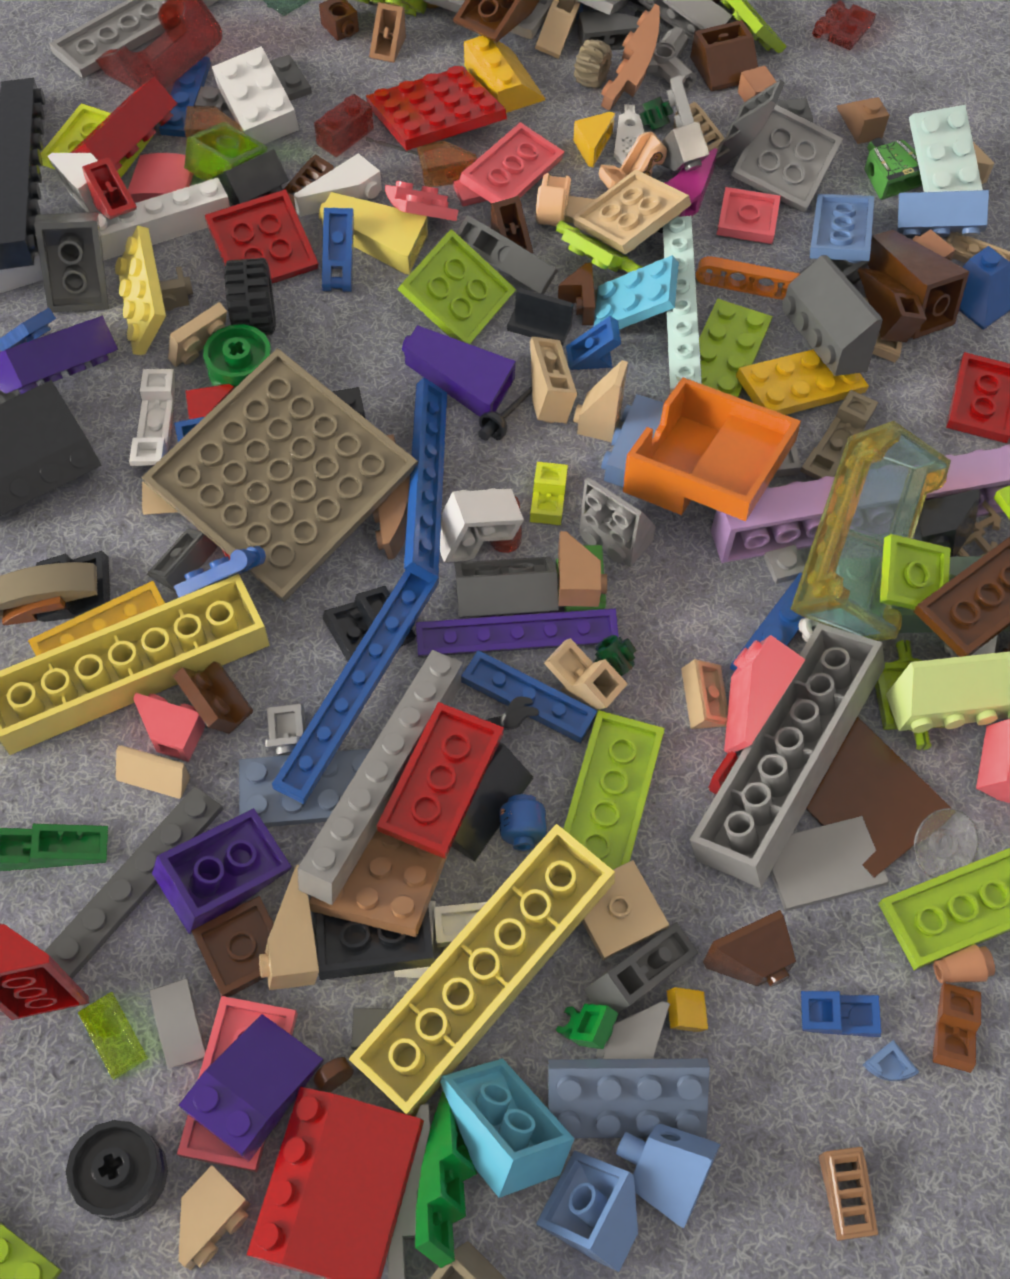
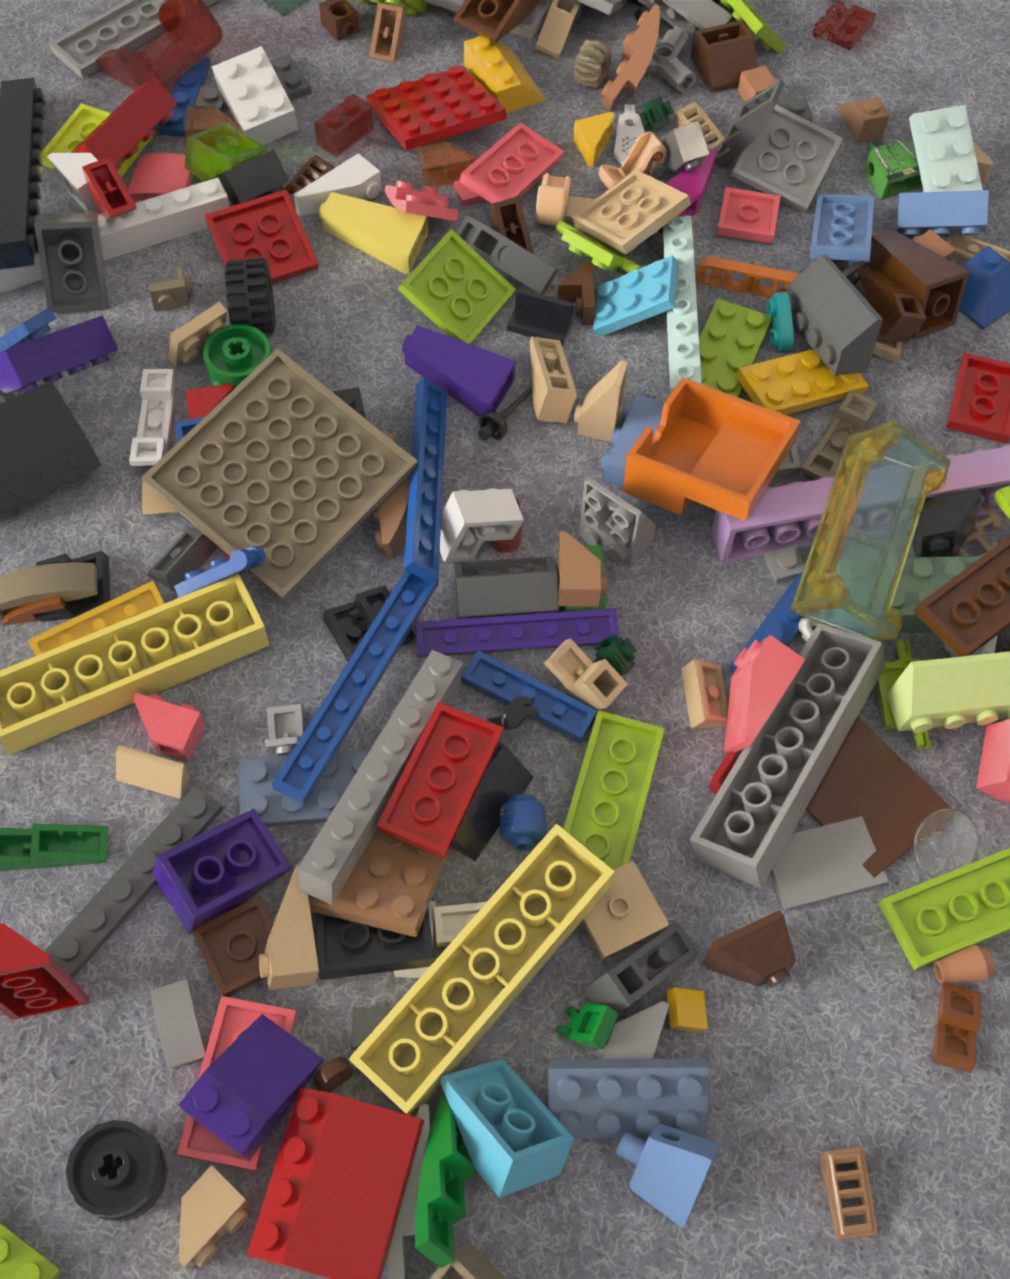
clear neon green tile [77,992,148,1080] -> none
light yellow plate [115,225,166,355] -> none
reddish brown bracket [173,661,253,734] -> none
blue plate [322,208,354,292] -> none
neon yellow slope [530,462,568,525] -> none
medium blue slope [536,1150,638,1272] -> none
blue slope [566,316,621,370] -> none
dark grey slope [577,11,661,50] -> none
light grey plate [666,75,694,128] -> none
blue slope [801,991,881,1037] -> none
medium blue tile [862,1040,919,1081] -> none
lime plate [880,534,951,610] -> none
none -> teal plate [767,292,794,352]

